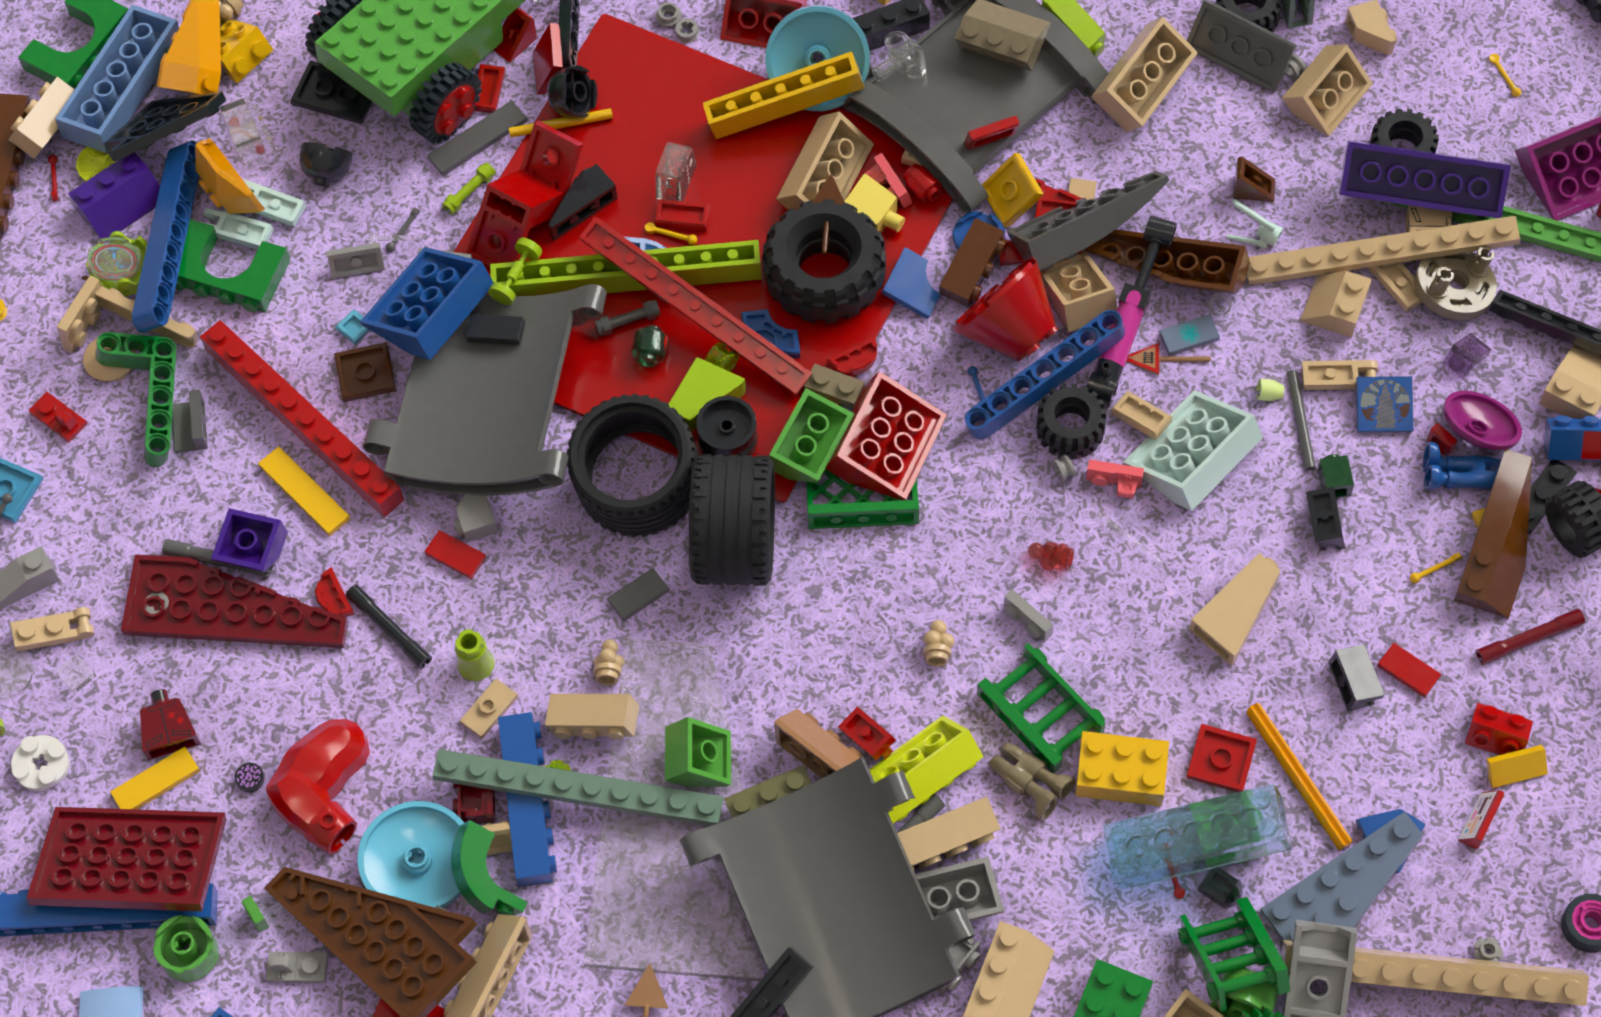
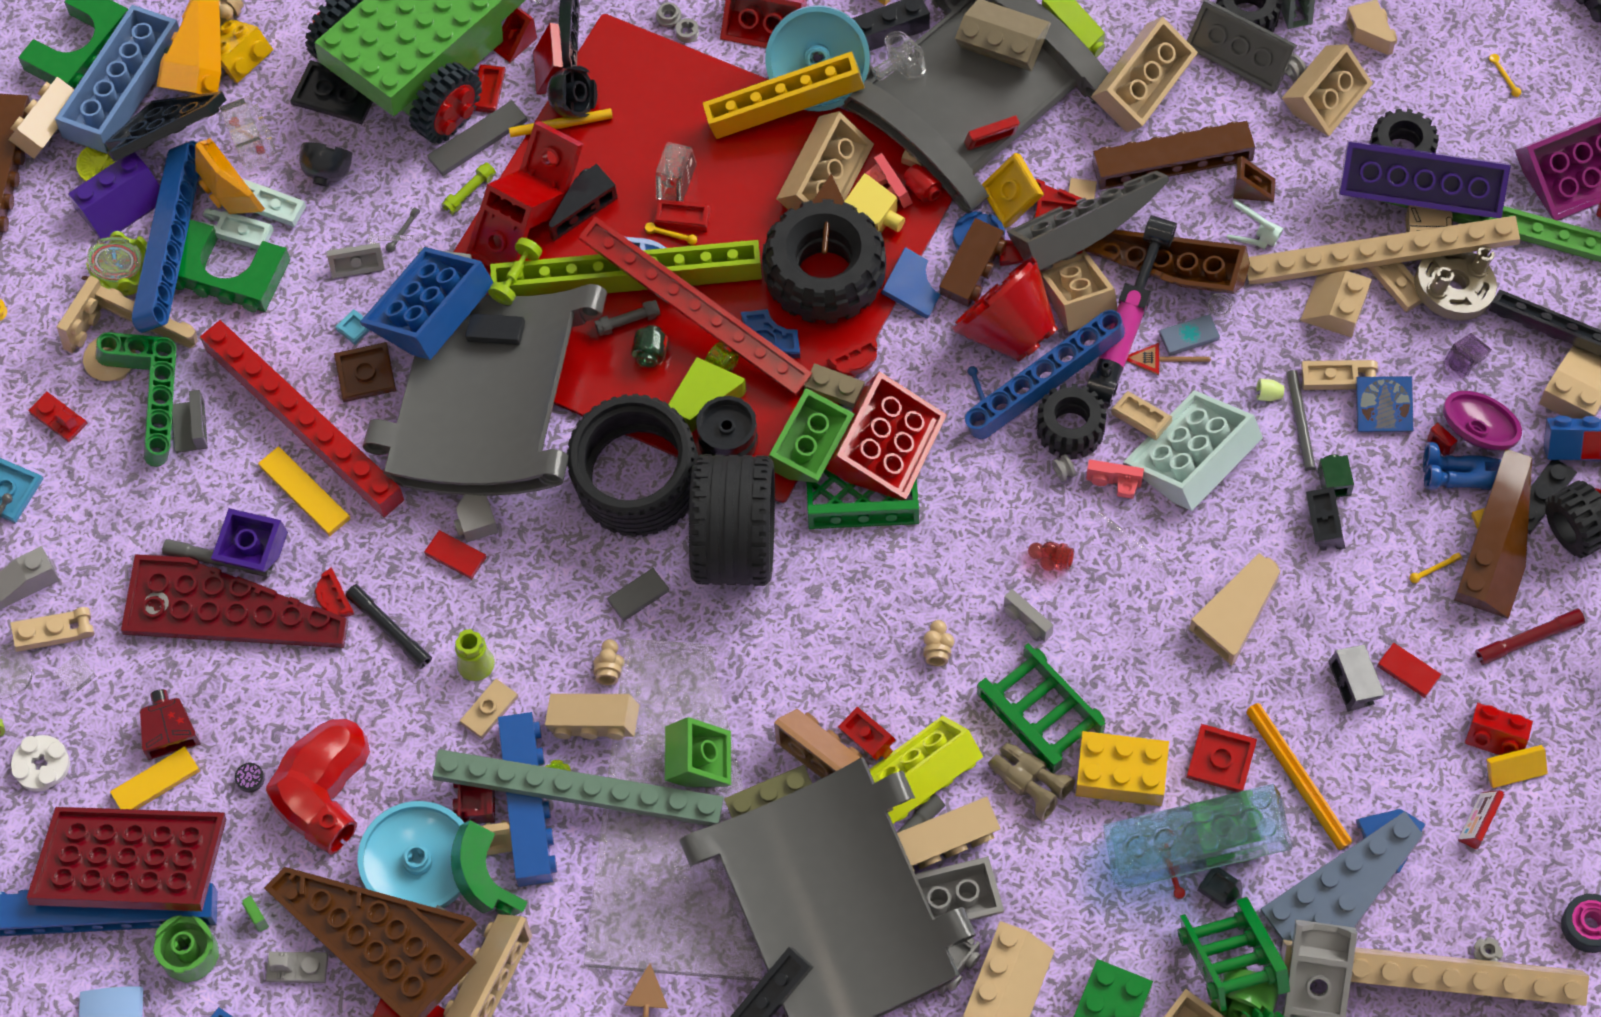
red hinge [48,155,59,202] -> none
none -> reddish brown brick [1092,121,1255,190]

